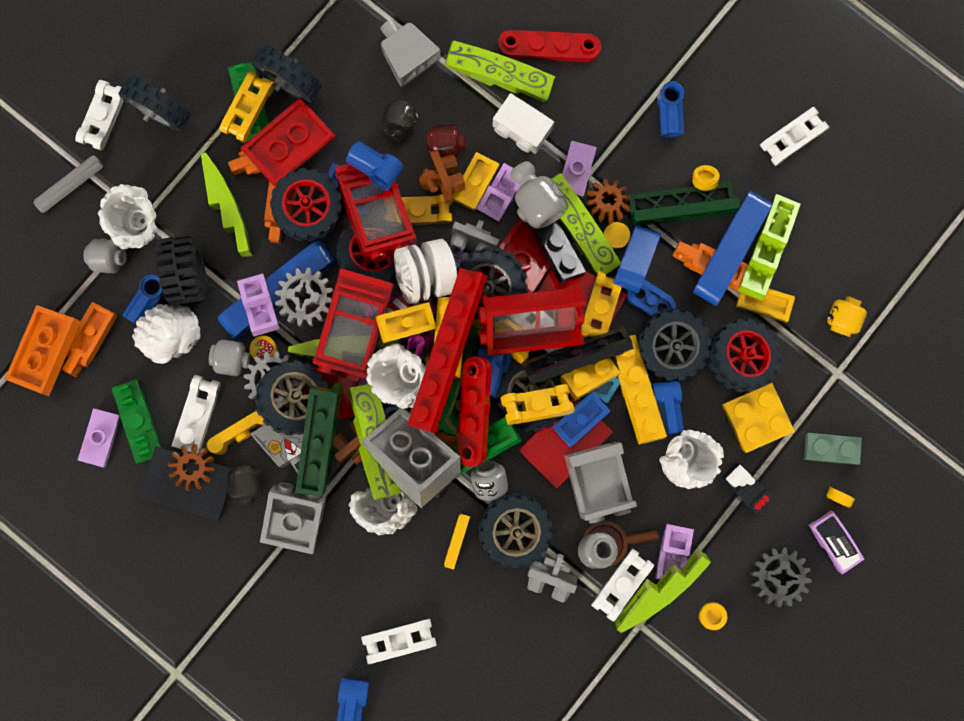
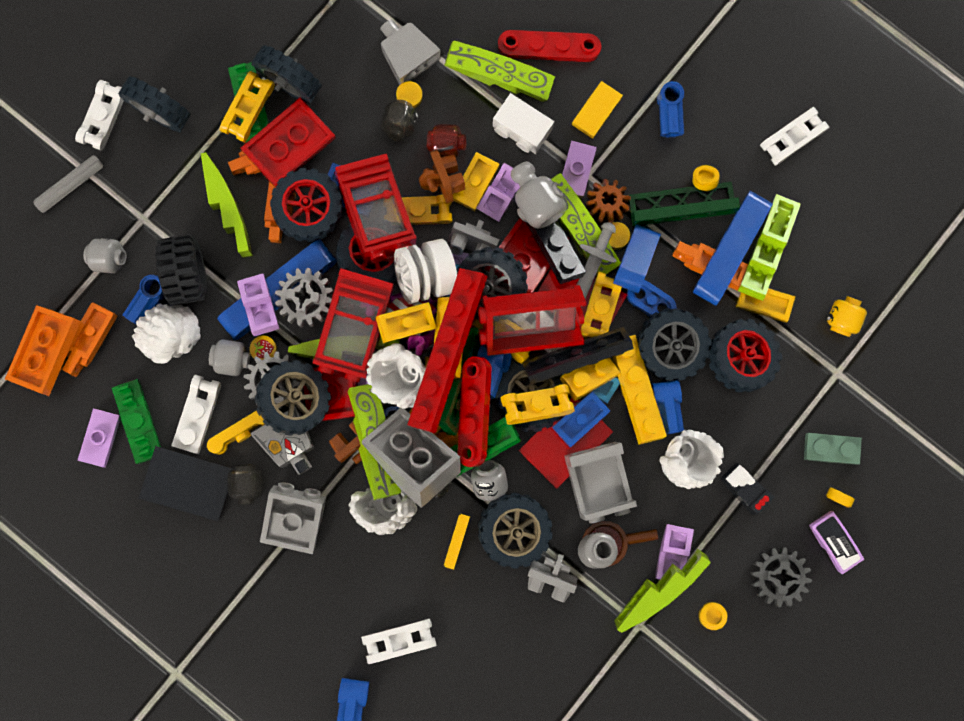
white hair [98,184,157,249] -> none
dark orange gear [168,444,215,491] -> none
dark green fence [295,383,343,497] -> none
blue piece [346,141,404,190] -> none
white plate [591,548,654,622] -> none
yellow plate [722,383,795,454] -> none
none -> yellow tile [396,81,423,109]
none -> yellow tile [572,81,623,139]
none -> light grey sword [577,222,617,307]

